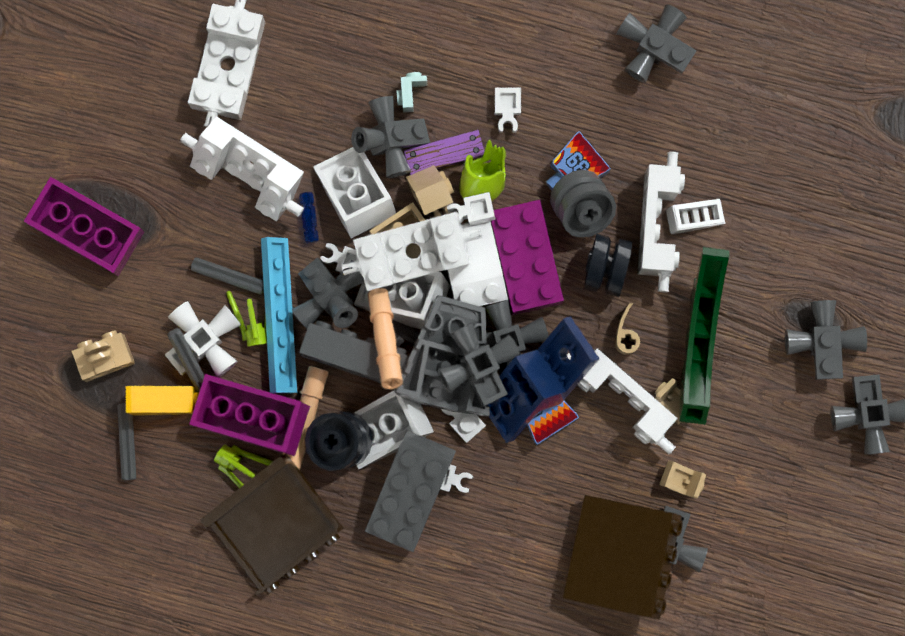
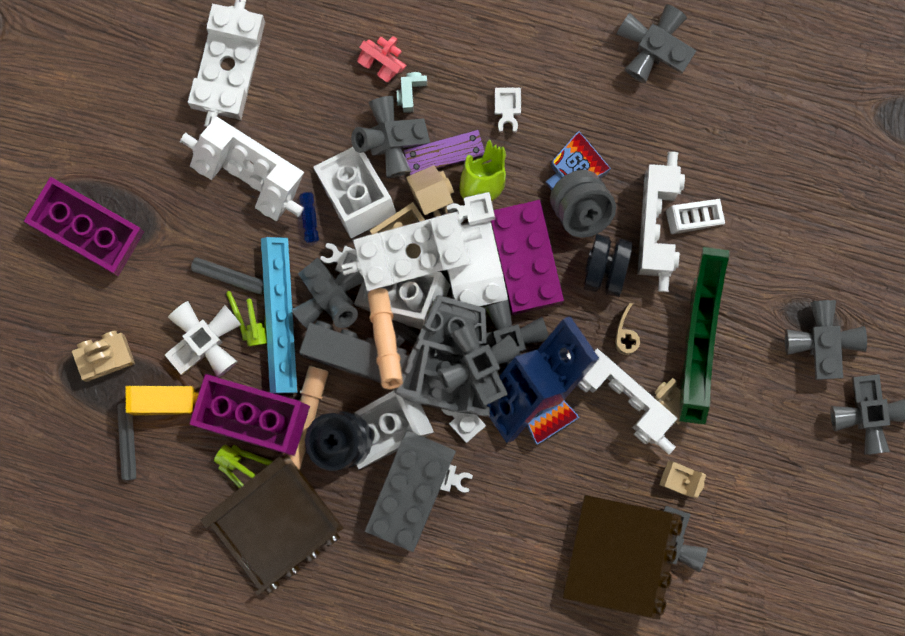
dark grey axle [167,328,204,392] -> none
none -> coral hips [357,36,407,82]

